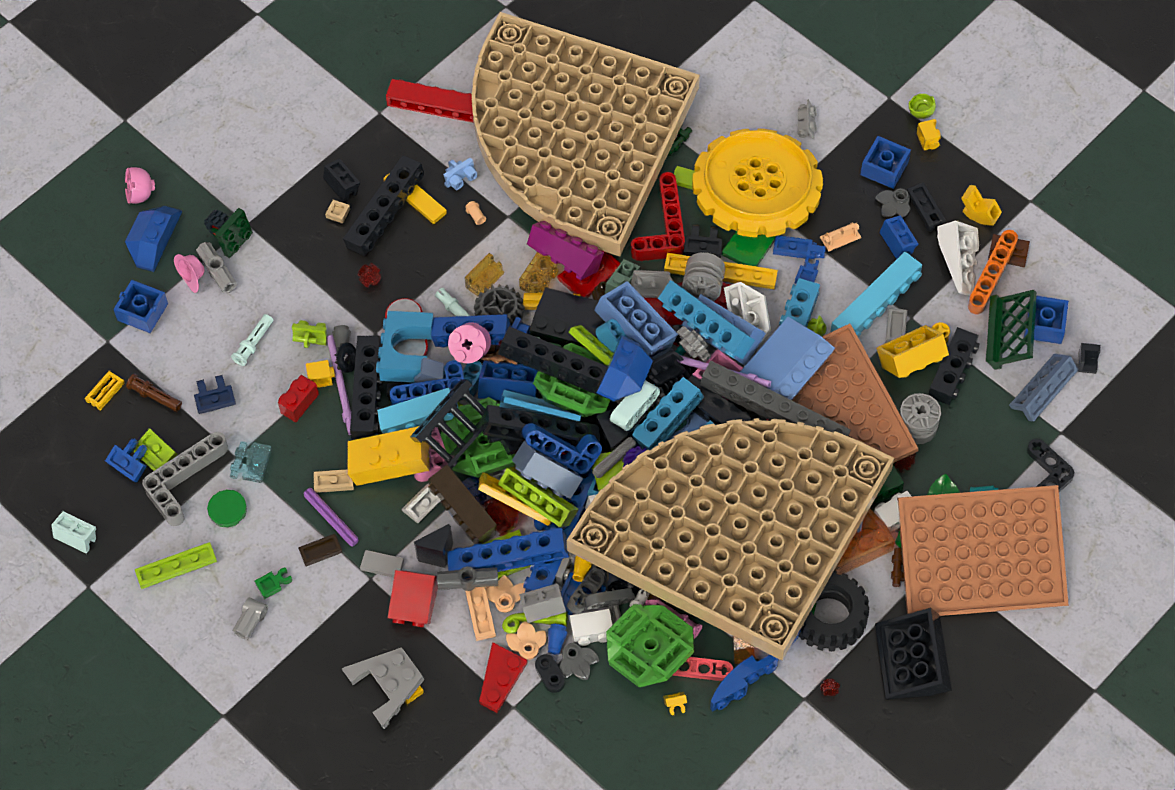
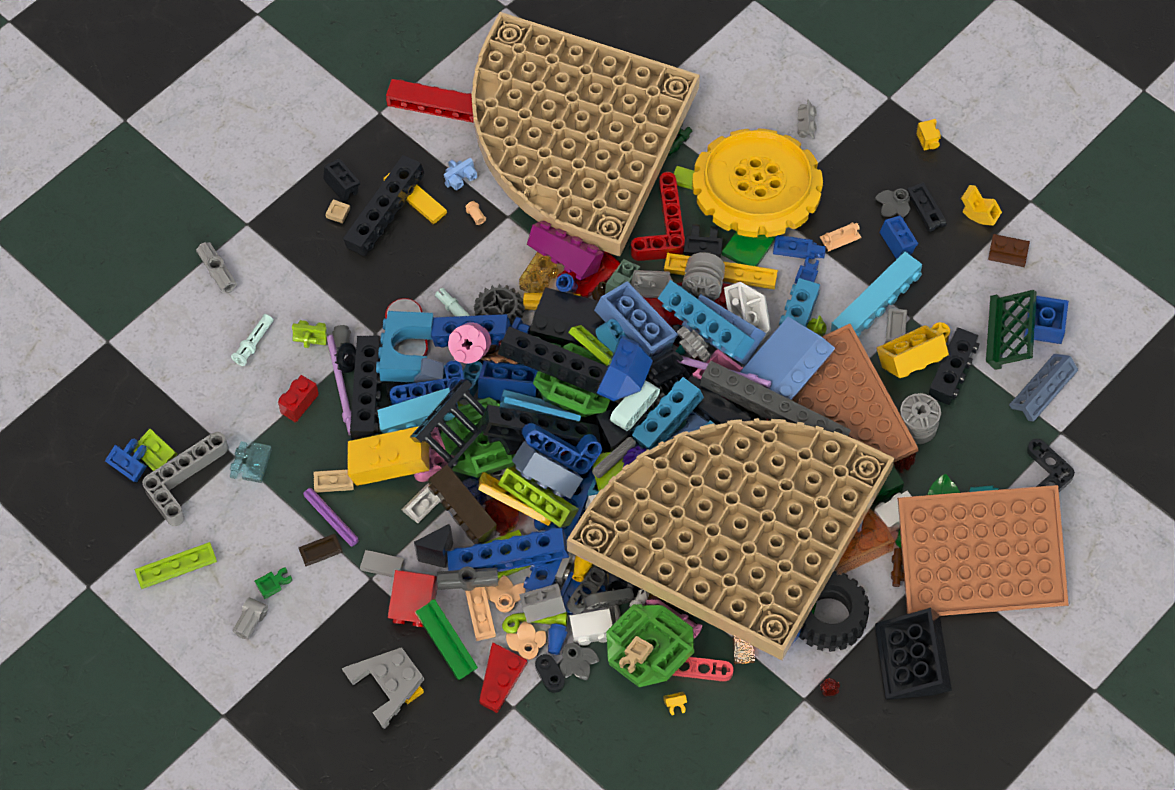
light aqua hinge [52,511,96,554] -> none
yellow tile [85,371,125,411] -> none
blue brick [113,280,168,334] -> none
bright pink cylinder [125,167,155,204] -> none
blue wedge [125,206,182,272] -> none
reddish brown pin [126,373,182,412] -> none
bright pink piece [174,254,205,293] -> none
dark blue plate [194,375,236,414] -> none
dark green plate [204,208,253,258] -> none
green tile [207,490,247,528] -> none
yellow brick [306,360,335,388] -> none
clear red gear [358,263,381,287] -> none
clear yellow hinge [465,253,504,297] -> none
blue slope [710,655,778,712] -> none
blue brick [860,136,911,189] -> none
lime hair [908,93,936,119] -> none
white wedge [937,221,979,296] -> none
orange beam [968,230,1018,314] -> none
black panel [1078,343,1101,374] -> none
none -> green fence [415,599,478,681]
none -> blue cone [556,273,578,292]
none -> tan plate [619,636,654,674]

